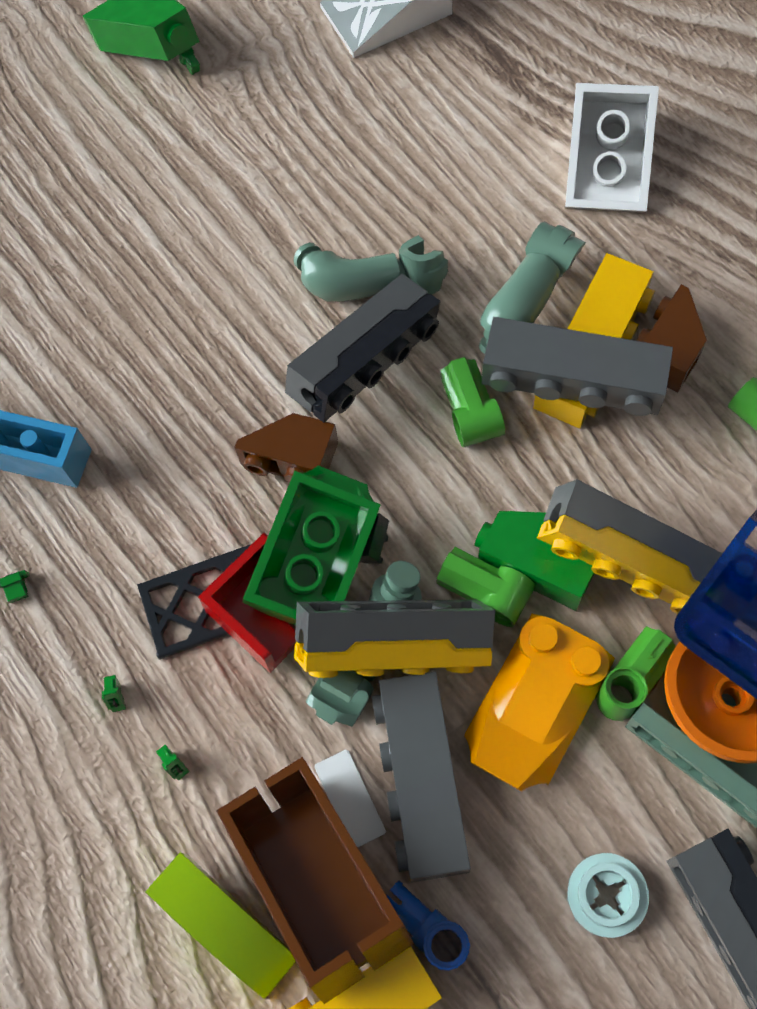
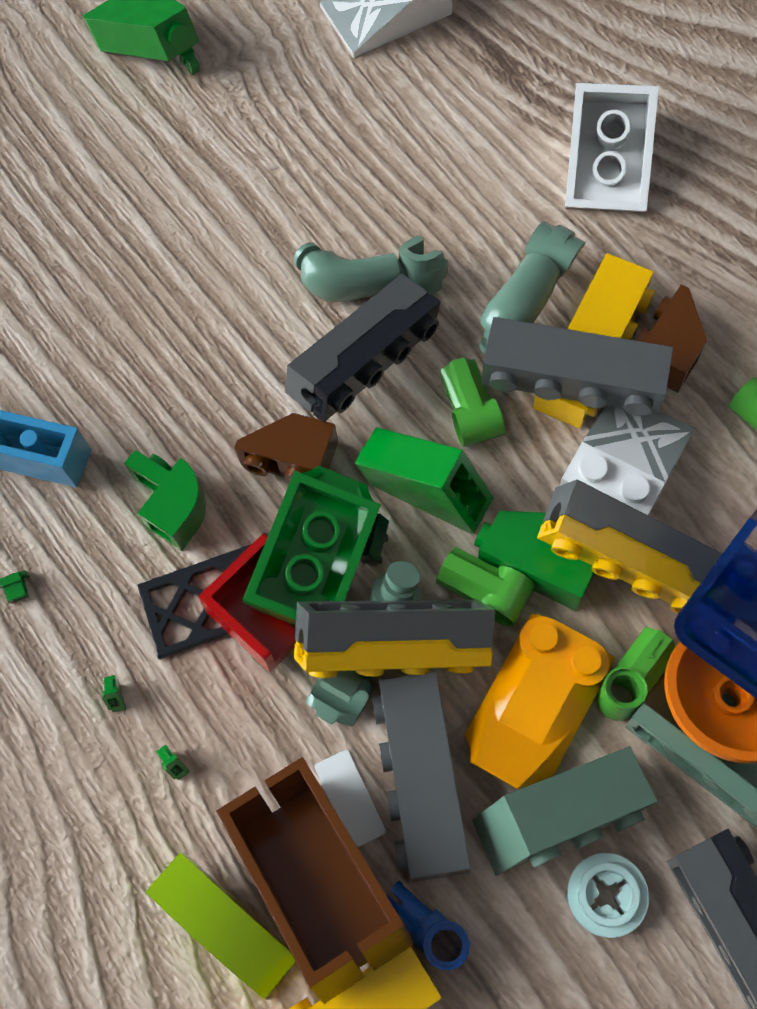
none -> green brick [124,450,206,551]
none -> green slope [355,427,494,534]
none -> sand green wedge [472,746,658,876]
none -> white slope [560,406,695,516]

